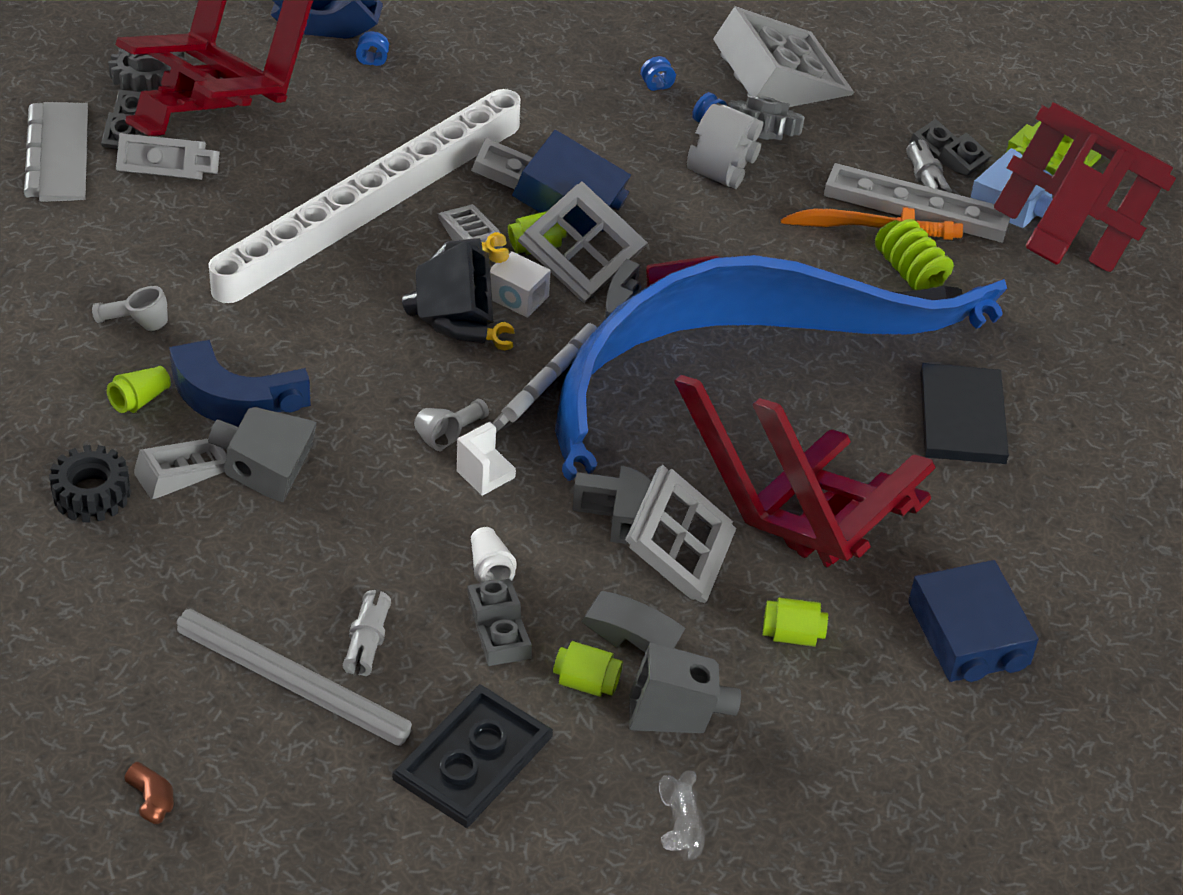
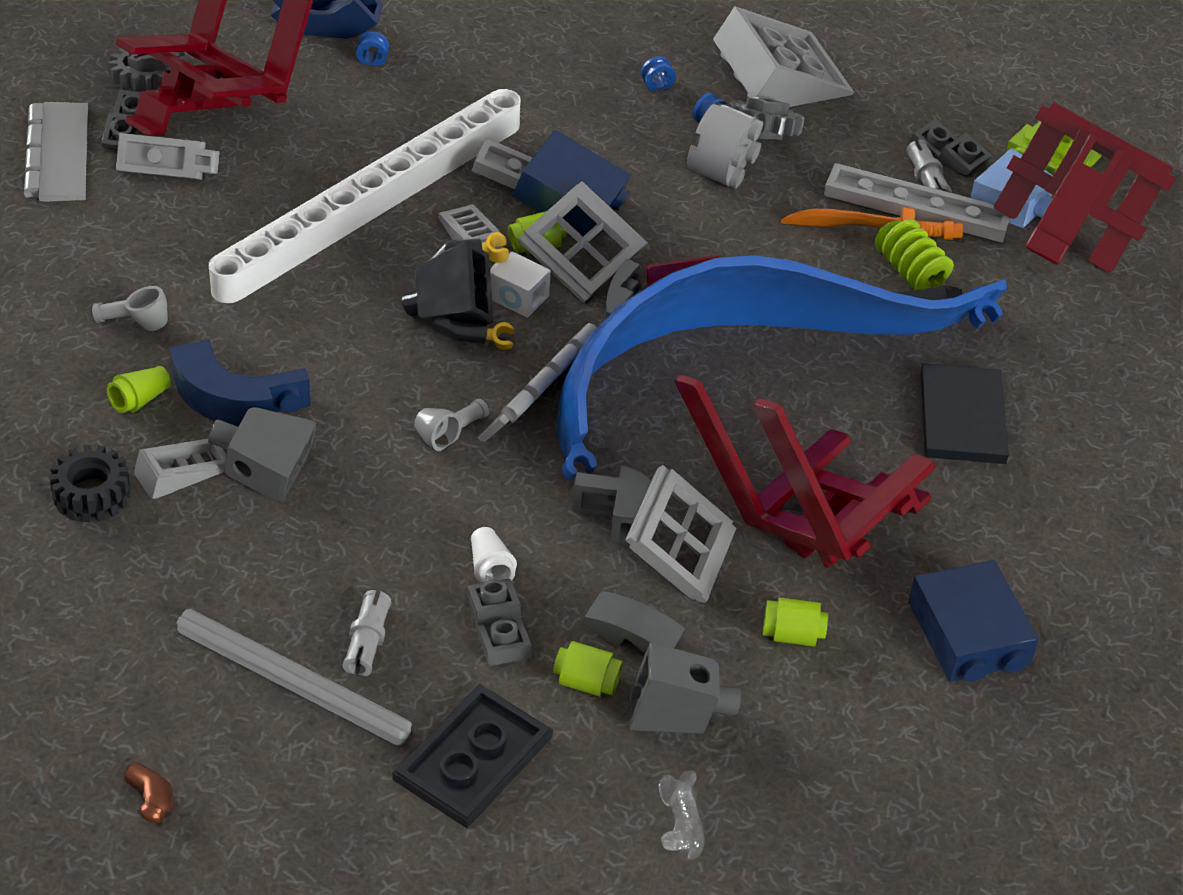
white panel [457,422,516,496] -> none

